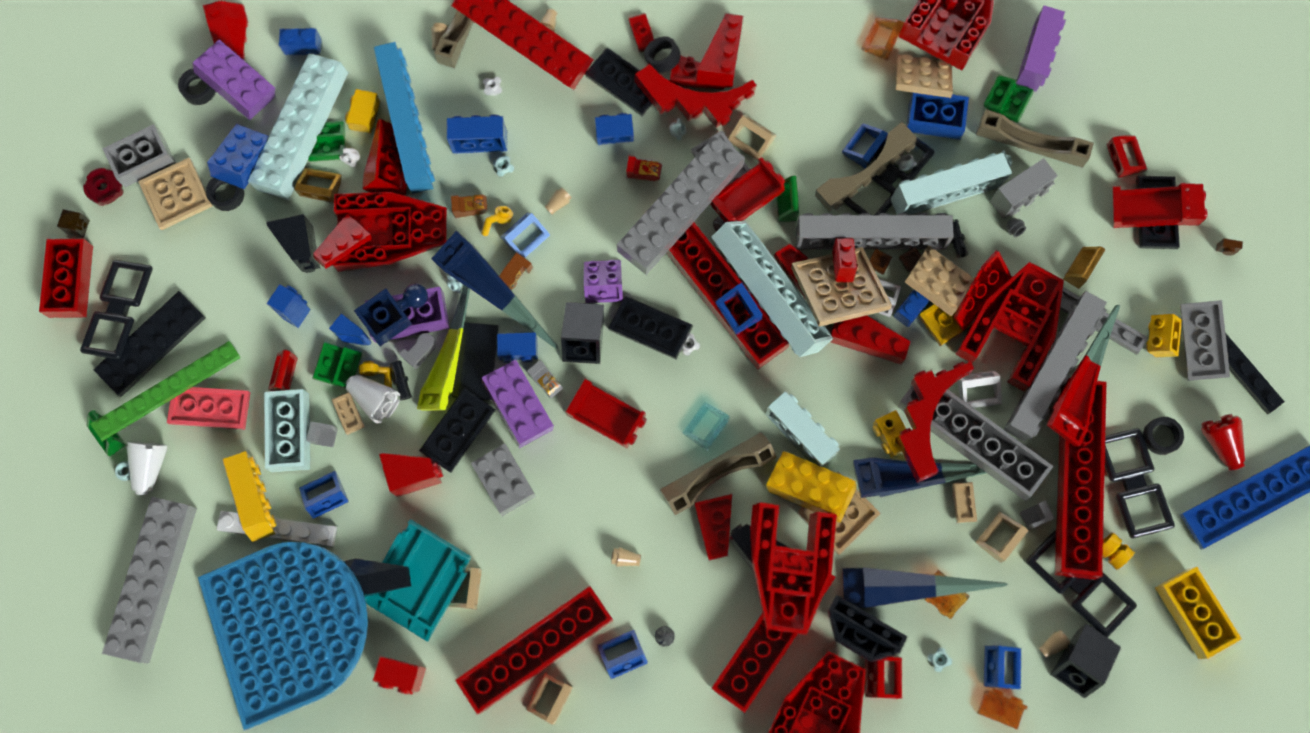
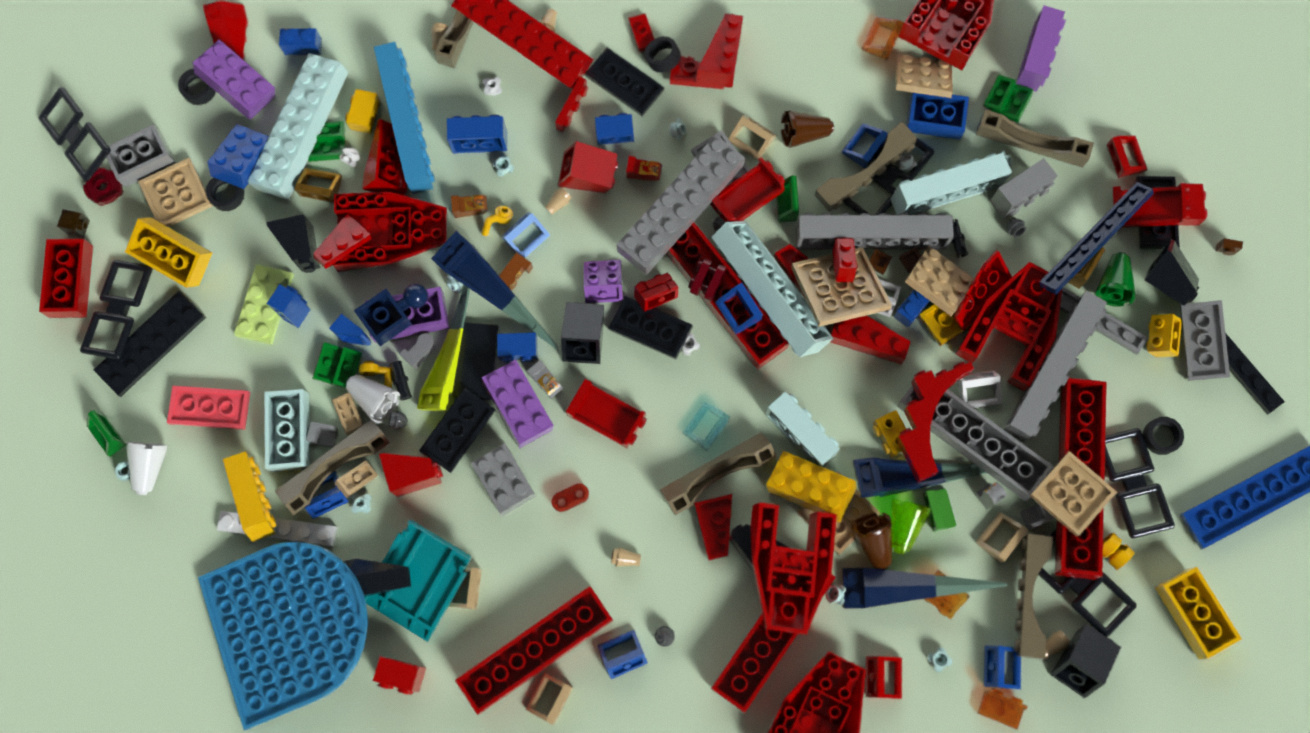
bright green plate [90,341,240,441] -> none
light grey brick [102,497,197,663] -> none
red tile [268,350,298,391] -> none
red arch [634,64,757,128] -> none
black wedge [828,595,908,662] -> none
tan plate [952,482,977,523] -> none
red plate [1047,305,1120,446] -> none
red cone [1201,414,1245,471] -> none
none -> black bar [38,87,111,182]
none -> yellow brick [125,217,212,288]
none -> yellowish green plate [234,264,294,345]
none -> dark tan arch [275,419,390,515]
none -> tan plate [335,460,378,498]
none -> light aqua plate [351,494,371,513]
none -> dark grey plate [389,411,408,430]
none -> clear red plate [552,483,589,512]
none -> red plate [555,76,588,133]
none -> red slope [558,141,618,193]
none -> red brick [634,272,678,312]
none -> dark red brick [688,258,727,302]
none -> reddish brown cone [781,110,834,148]
none -> plate [826,584,846,605]
none -> reddish brown cone [851,512,892,570]
none -> clear neon green cone [891,498,931,555]
none -> bright green panel [923,489,957,532]
none -> light grey leg [975,482,1007,509]
none -> dark tan arch [1014,534,1053,660]
none -> tan plate [1030,451,1117,537]
none -> dark blue plate [1040,182,1153,294]
none -> green cone [1095,252,1136,307]
none -> black slope [1144,239,1199,306]

